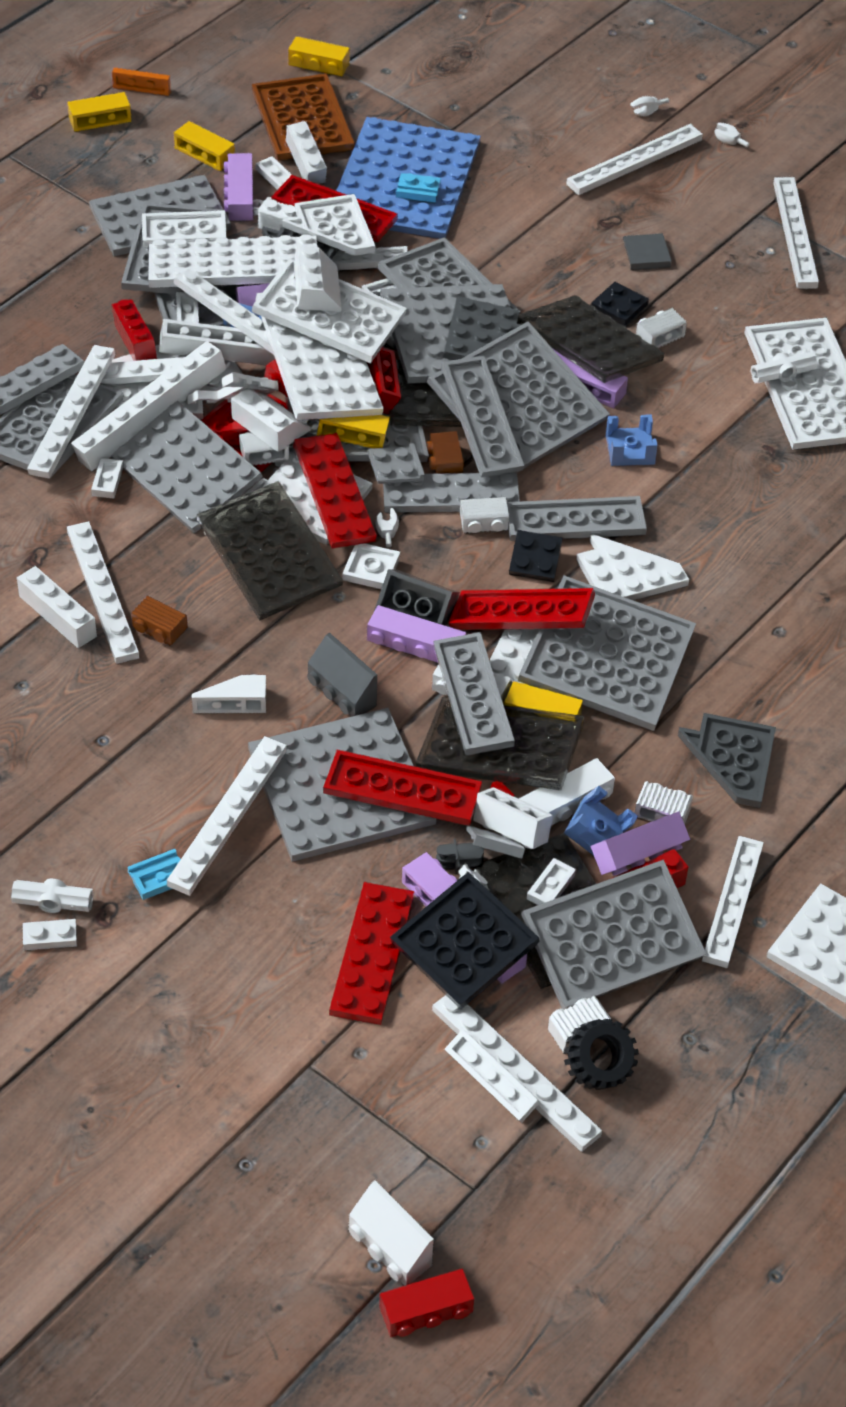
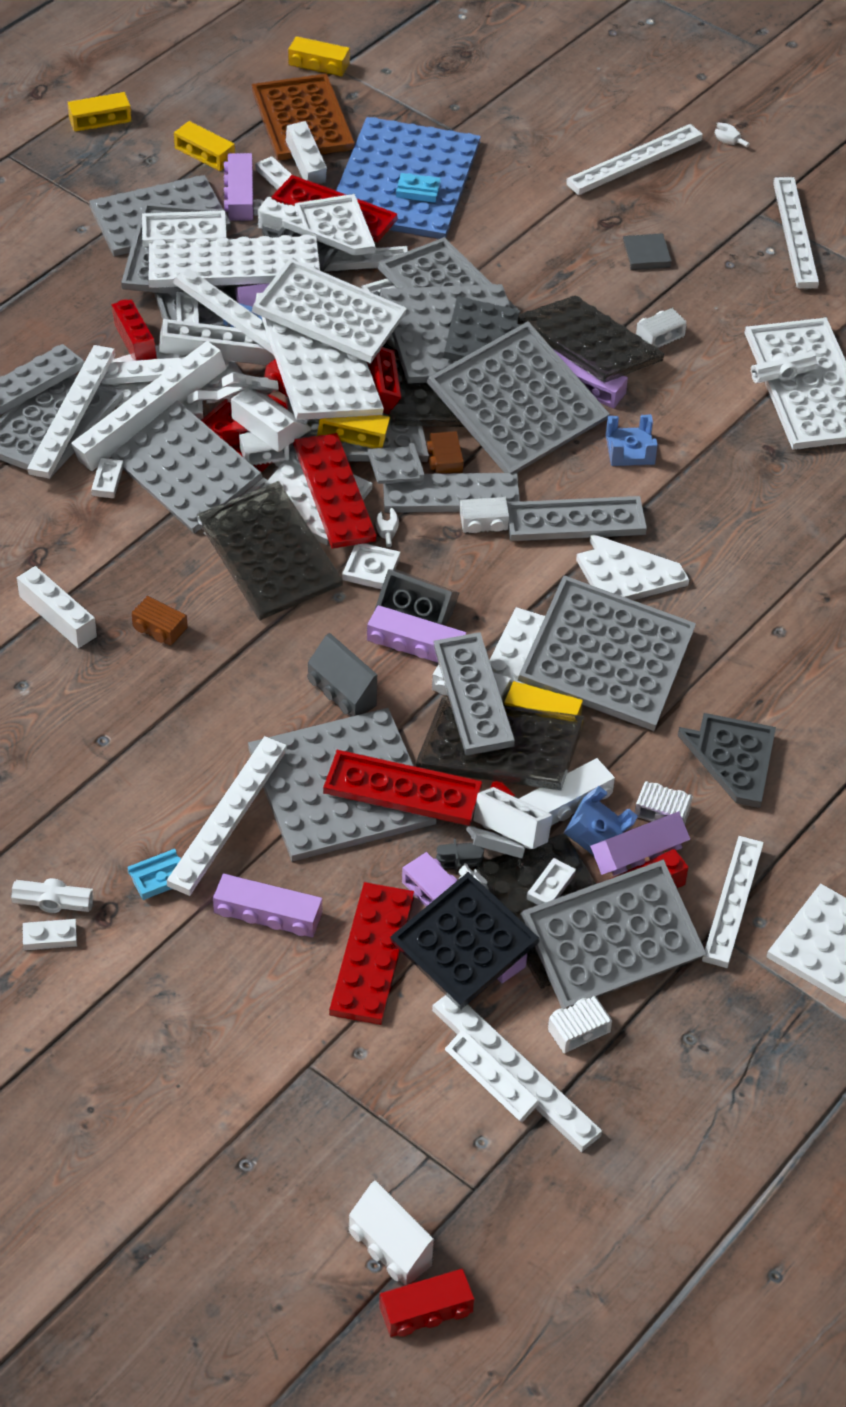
white plate [67,521,139,664] -> none
orange plate [112,68,171,96] -> none
white slope [192,675,266,713] -> none
white slope [294,246,342,312] -> none
light grey plate [441,356,524,477] -> none
red plate [449,588,595,630] -> none
black plate [509,530,563,582] -> none
black tyre [563,1018,639,1090] -> none
black plate [590,281,649,326] -> none
white hand [631,96,669,116] -> none
none -> lavender brick [213,874,322,937]

